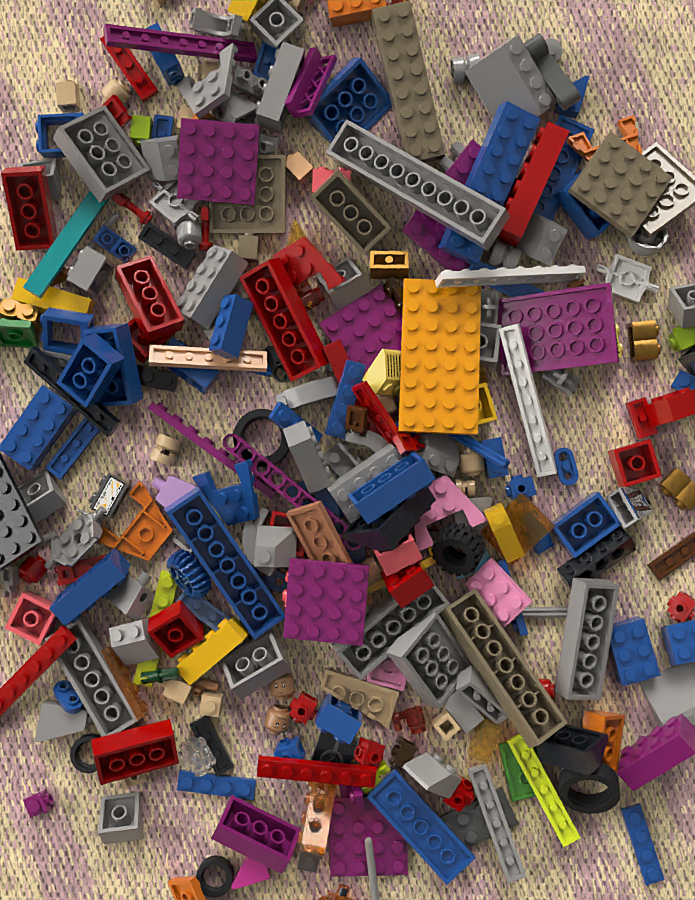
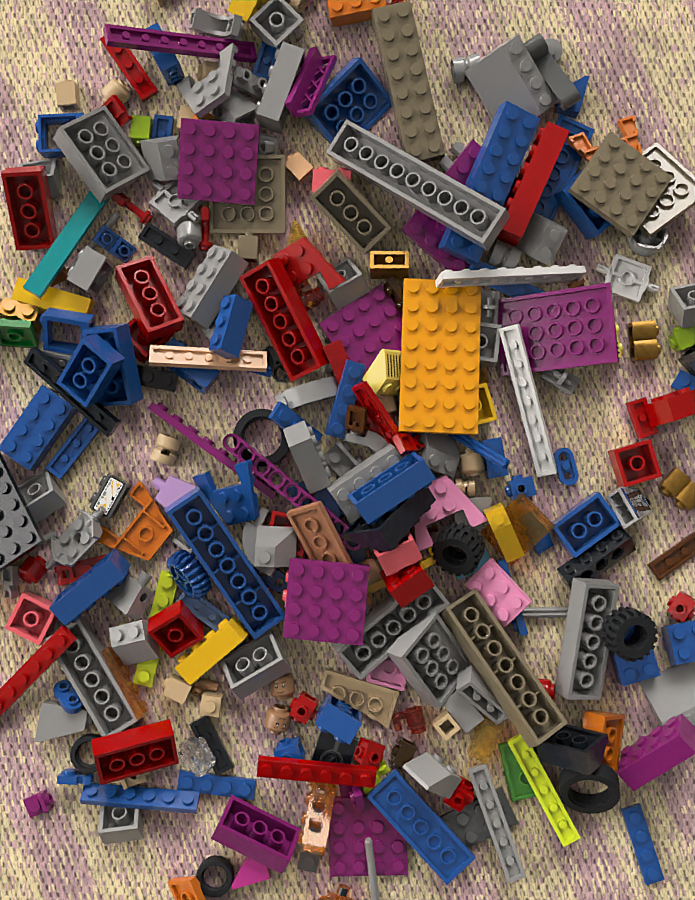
dark green axle [140,667,180,685] -> none
none -> blue plate [57,768,94,785]
none -> blue plate [80,783,200,814]
none -> black tyre [601,606,658,662]

